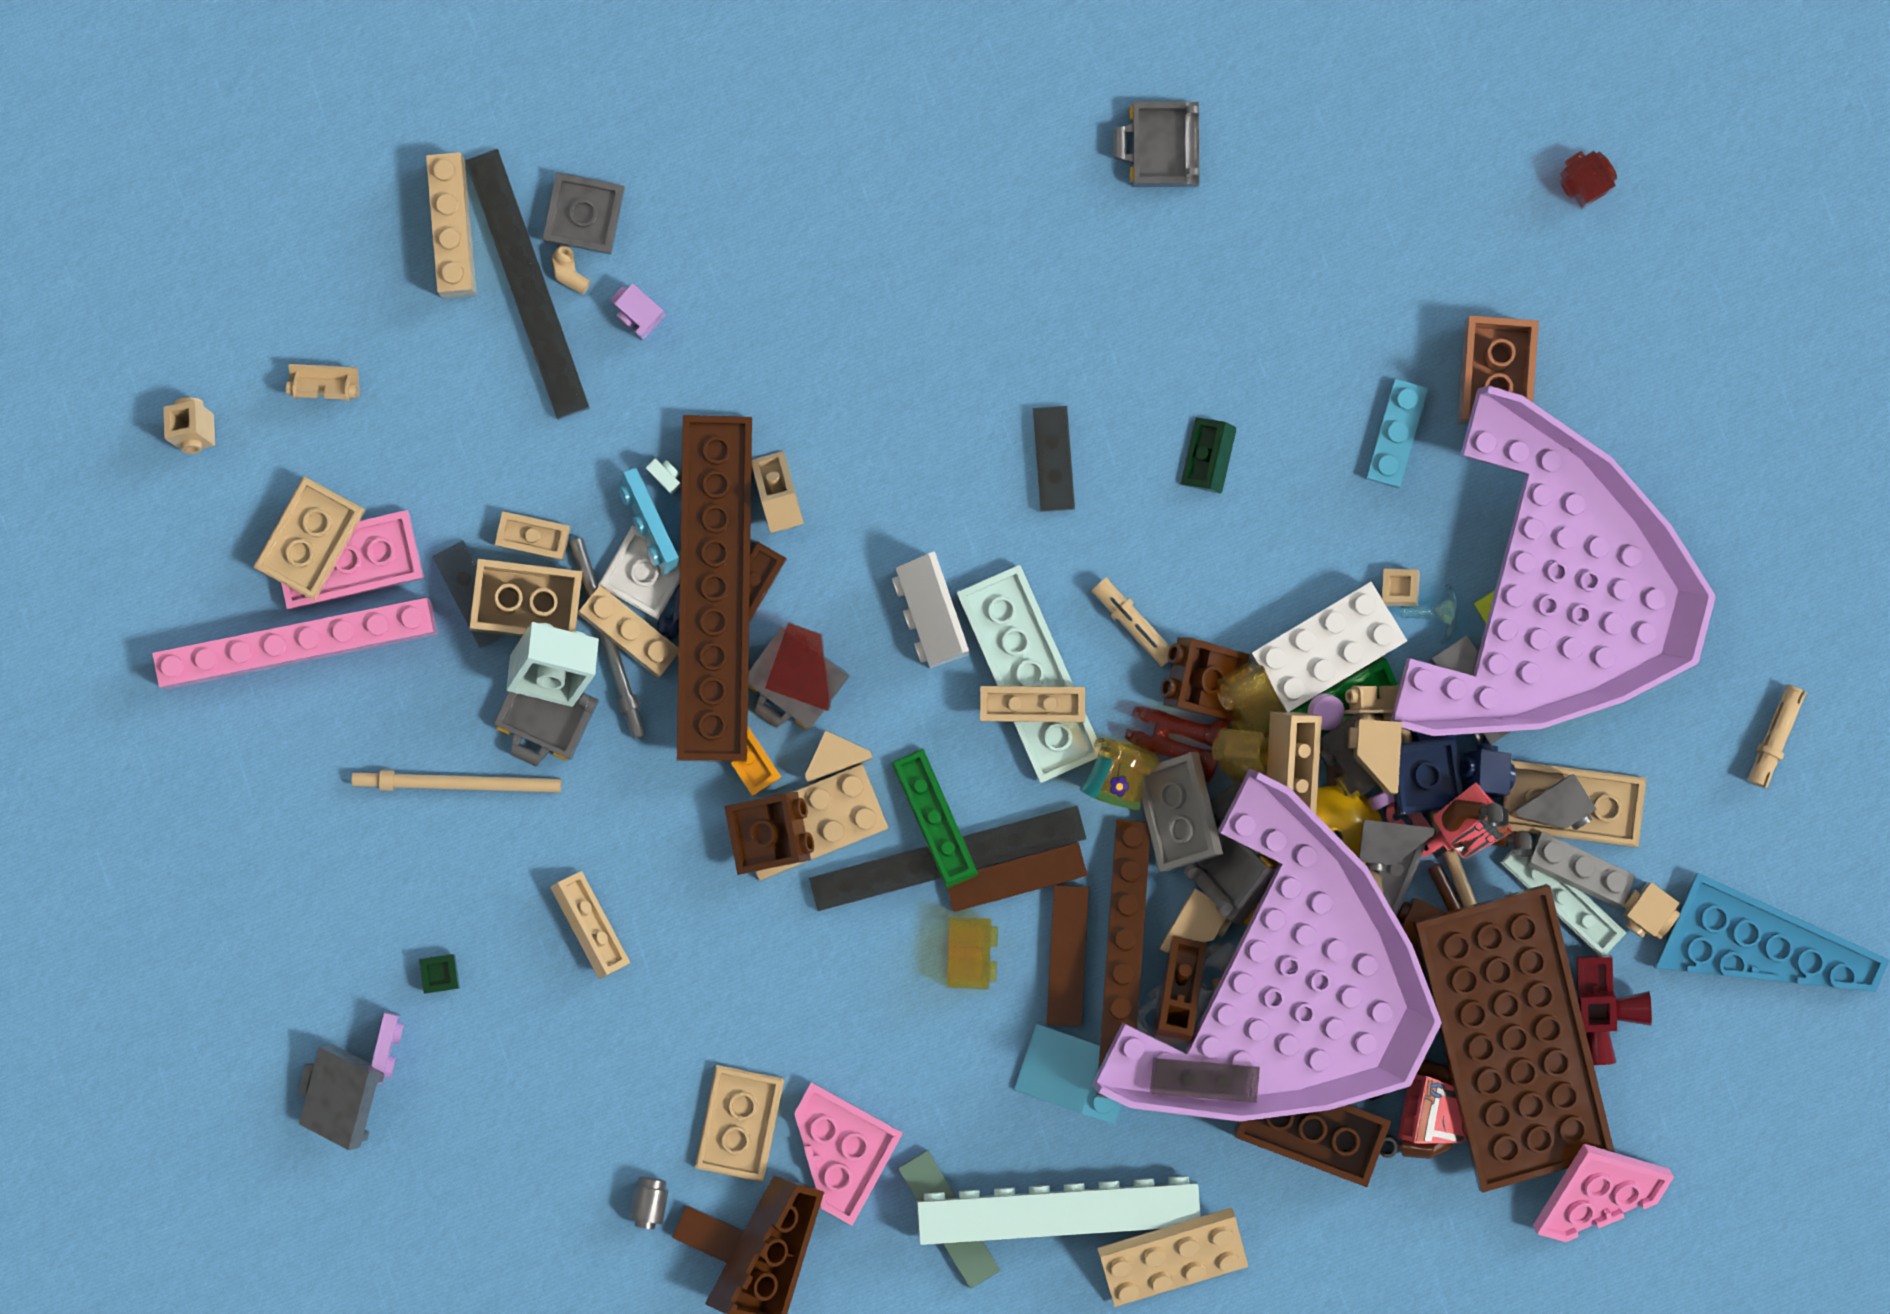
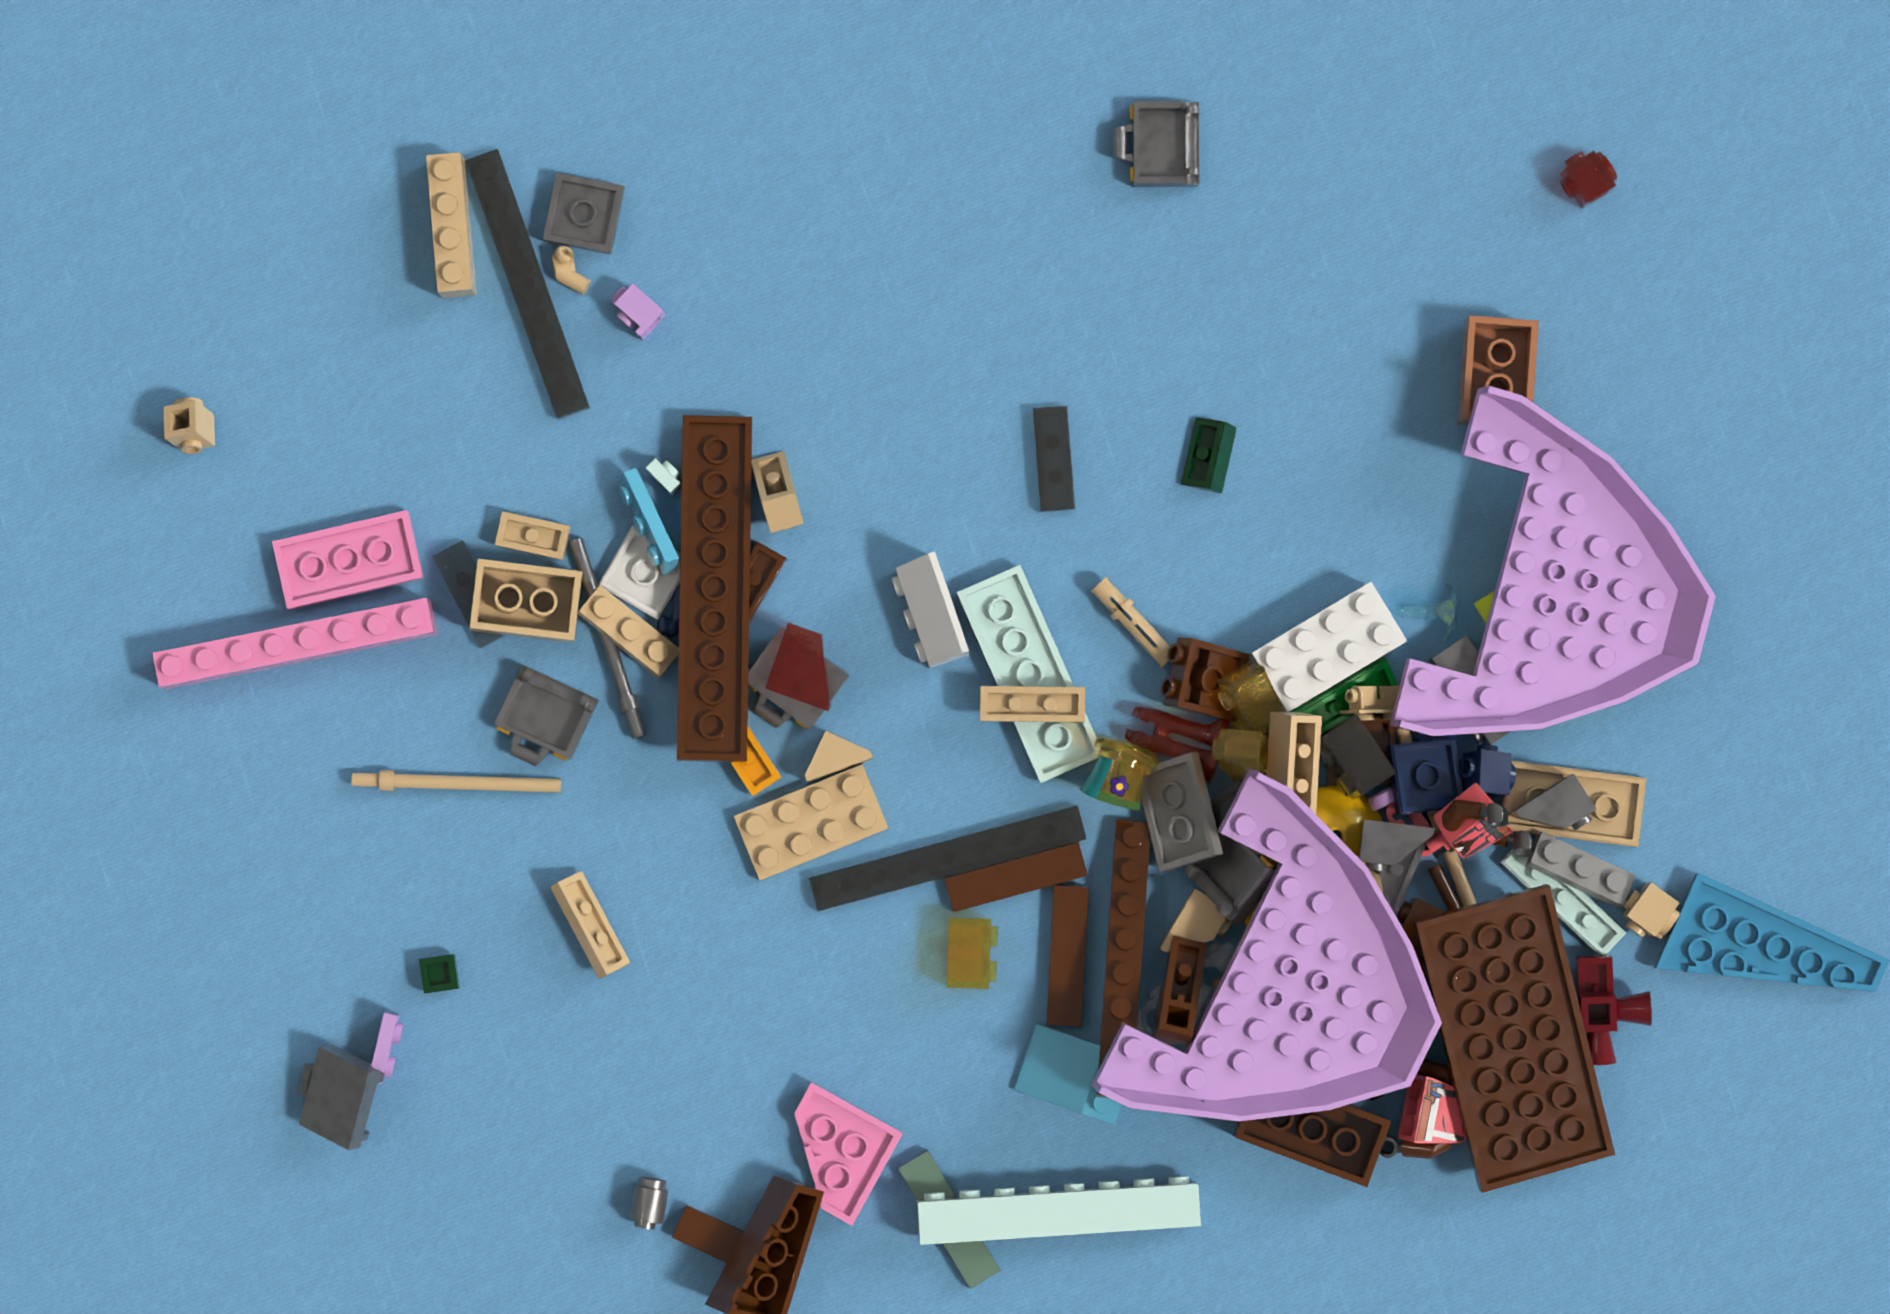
tan tile [253,476,366,601] -> none
tan hinge [286,364,360,402] -> none
light aqua brick [506,622,599,707] -> none
tan tile [695,1065,785,1182] -> none
reddish brown plate [724,792,815,875] -> none
green tile [891,749,978,889] -> none
tan plate [1097,1208,1249,1307] -> none
clear smoke tile [1150,1057,1260,1103] -> none
lavender tile [1307,693,1344,730] -> none
tan slope [1348,719,1402,795] -> none
medium azure plate [1366,379,1428,489] -> none
tan plate [1382,569,1420,607] -> none
bright pink plate [1533,1144,1674,1242] -> none
tan pin [1747,684,1807,789] -> none

